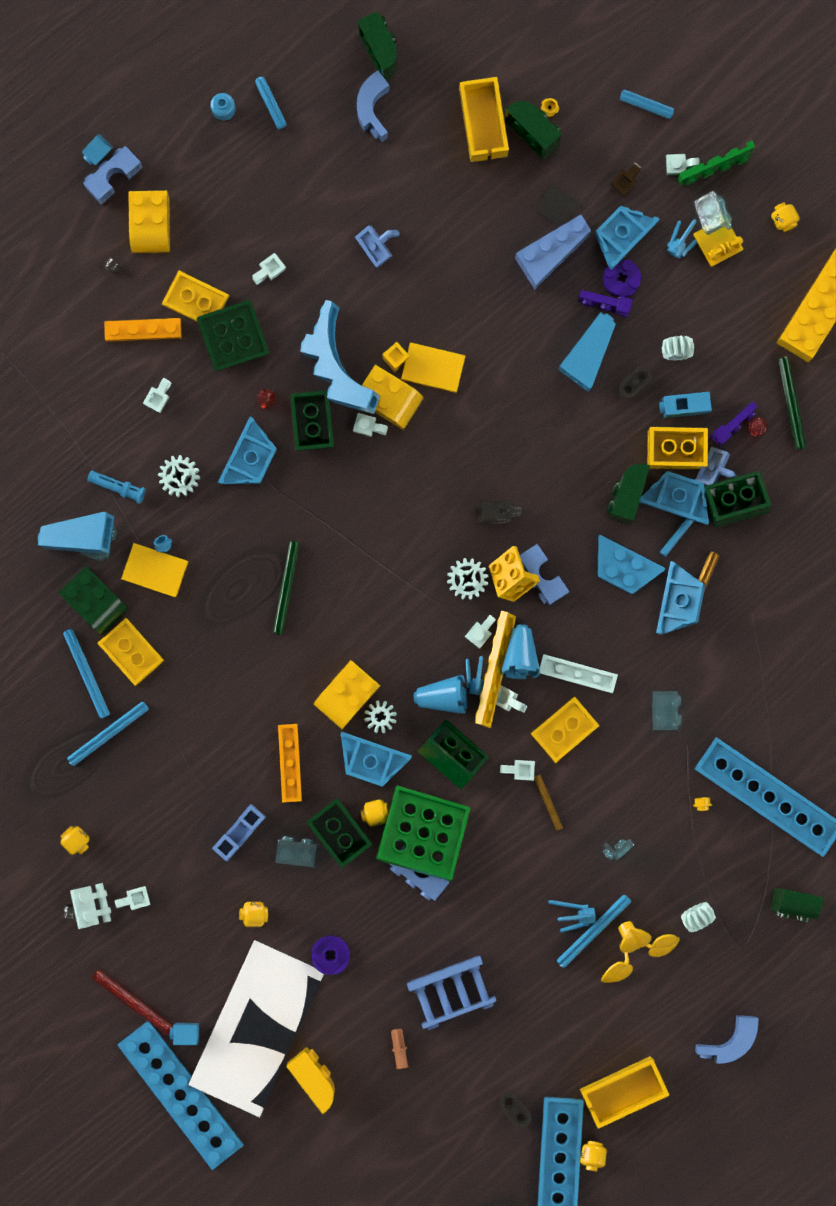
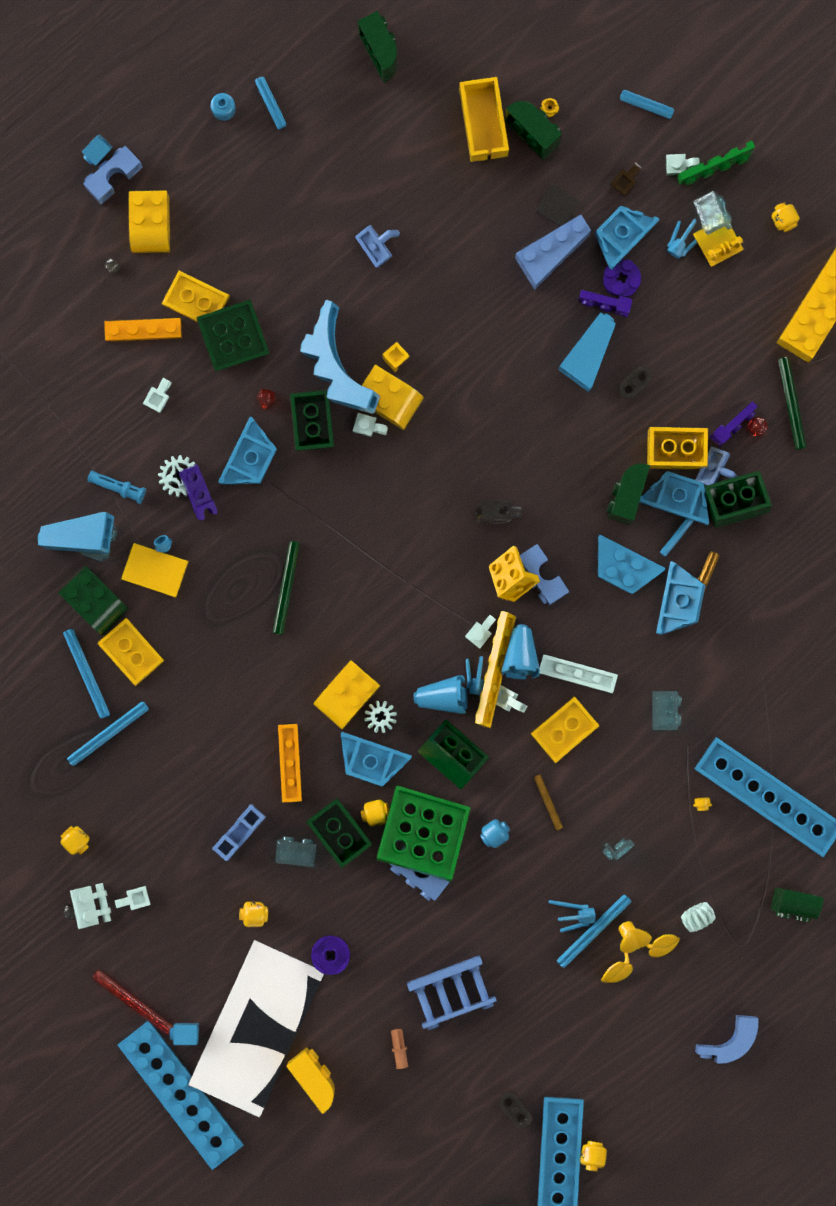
light aqua plate [252,253,286,285] -> none
medium blue arch [357,71,389,142] -> none
yellow tile [401,343,465,393] -> none
light aqua gear [447,558,488,600] -> none
light aqua plate [500,760,535,781] -> none
yellow piece [580,1056,669,1129] -> none
dark azure brick [659,392,712,418] -> none
light aqua gear [662,336,694,361] -> none
none -> dark purple plate [179,464,218,520]
none -> dark azure head [480,819,510,848]

